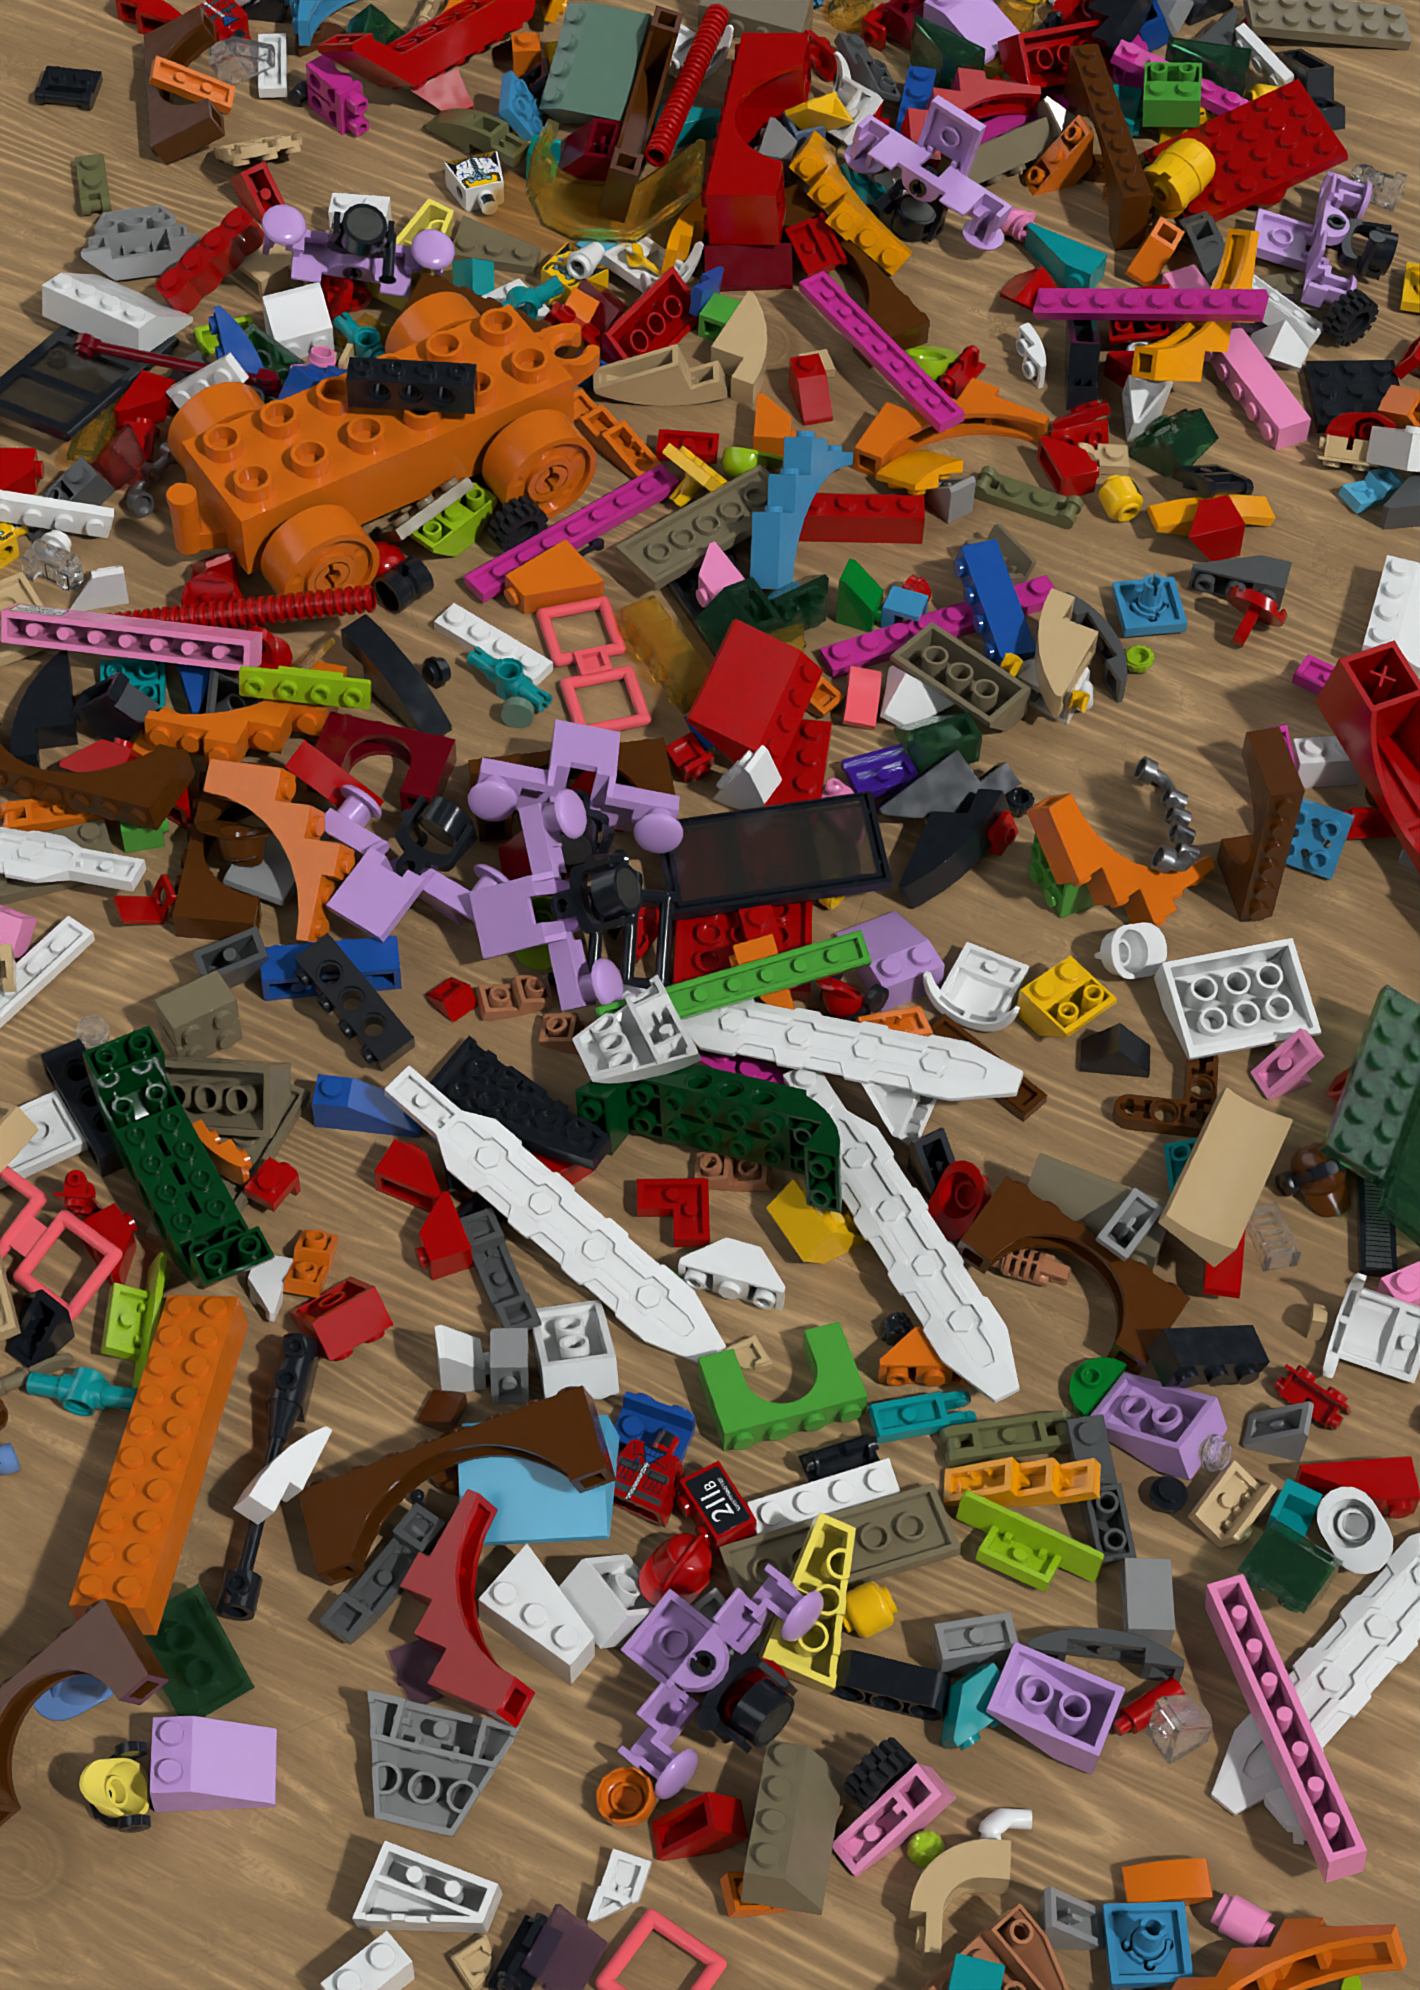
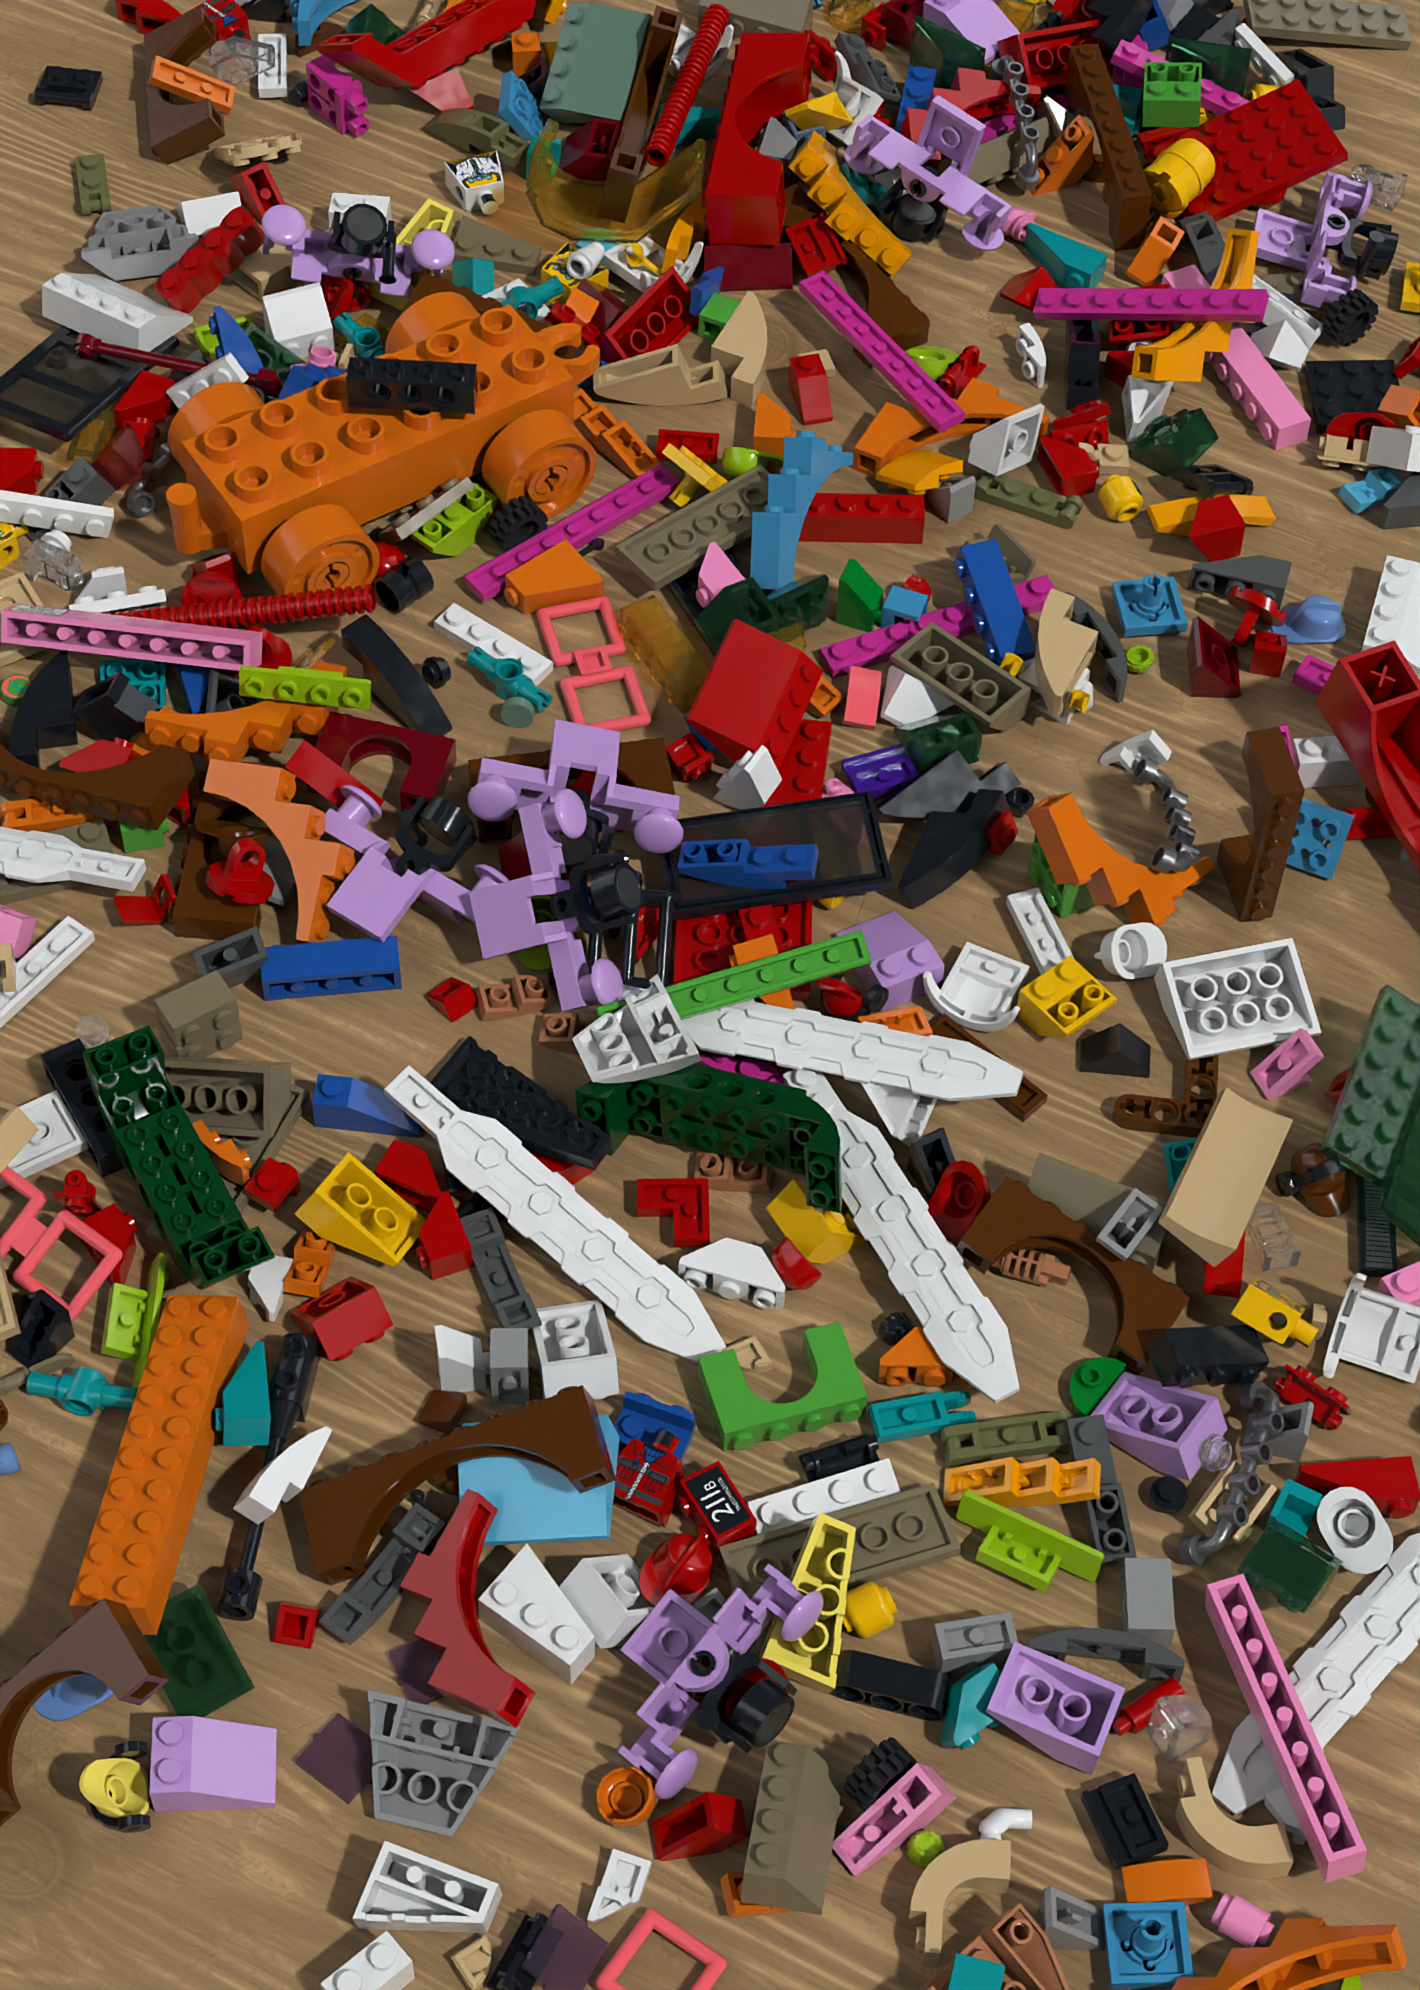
black brick [294,933,415,1072] -> none
none -> bright green tile [0,674,32,706]
none -> white plate [69,585,167,615]
none -> white slope [177,191,242,242]
none -> red tile [205,838,275,905]
none -> teal slope [214,1341,271,1446]
none -> red slope [273,1601,322,1649]
none -> yellow slope [295,1152,426,1267]
none -> clear purple piece [295,1713,373,1805]
none -> blue slope [677,839,819,889]
none -> red hair [771,1237,822,1290]
none -> white slope [968,404,1045,476]
none -> flat silver bar [989,55,1040,190]
none -> white plate [1006,887,1074,975]
none -> black plate [1081,1773,1169,1870]
none -> white slope [1099,730,1172,775]
none -> red plate [1137,127,1193,150]
none -> black slope [1163,6,1220,62]
none -> tan arch [1175,1756,1294,1879]
none -> flat silver bar [1178,1381,1284,1566]
none -> dark red slope [1187,616,1241,698]
none -> yellow torso [1231,1276,1319,1348]
none -> red slope [1249,630,1287,678]
none -> medium blue piece [1270,595,1346,644]

